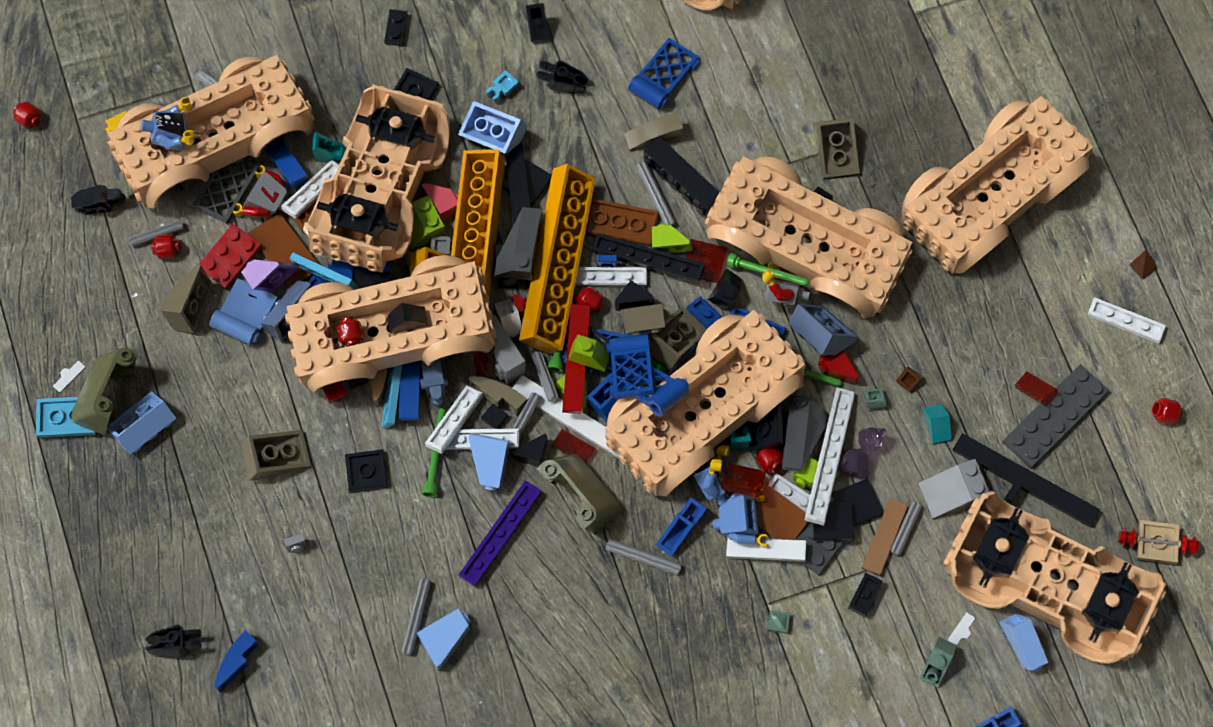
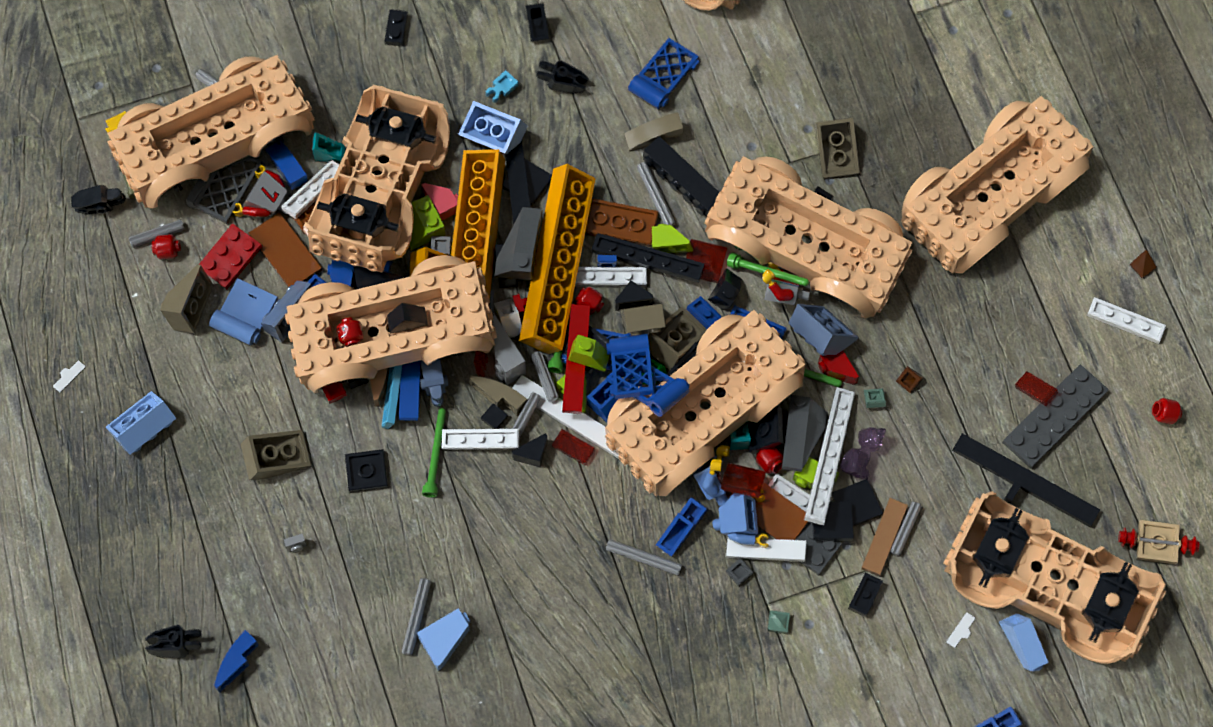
red head [13,101,41,129] -> none
medium azure plate [36,397,96,438] -> none
olive windscreen [71,347,138,435] -> none
torso [140,97,195,151] -> none
medium lavender slope [241,260,299,292] -> none
medium azure tile [290,253,359,290] -> none
black tile [393,68,439,100] -> none
white tile [425,386,483,454] -> none
dark purple plate [458,480,542,587] -> none
light blue slope [469,433,511,490] -> none
olive windscreen [536,454,620,534] -> none
light grey slope [918,459,989,519] -> none
sand green slope [920,637,957,687] -> none
teal slope [923,404,952,444] -> none
none -> dark grey tile [725,558,754,587]

